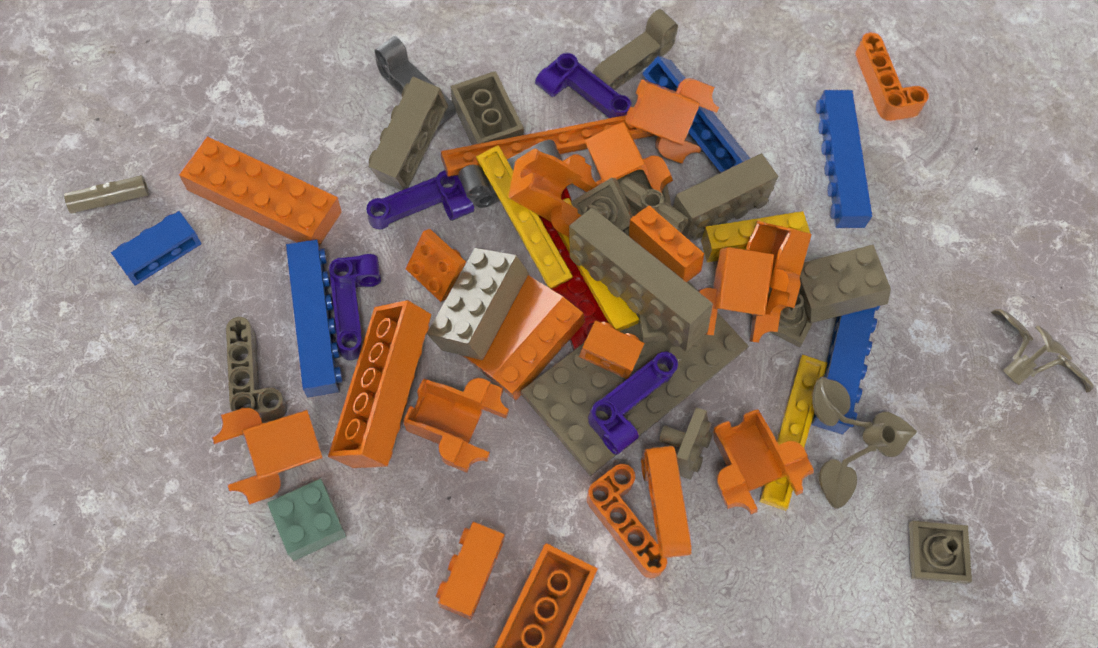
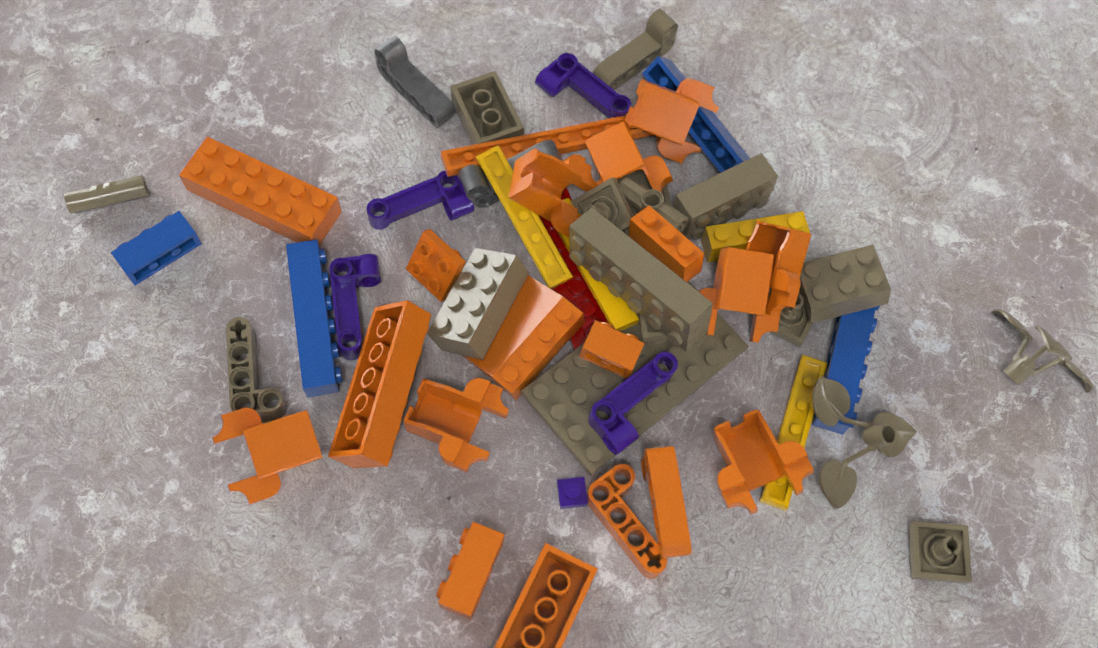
sand green brick [267,479,347,561] -> none
dark tan brick [368,77,448,191] -> none
dark tan plate [659,407,712,480] -> none
blue brick [816,90,872,228] -> none
orange beam [855,32,929,121] -> none
none -> dark purple plate [557,477,588,509]

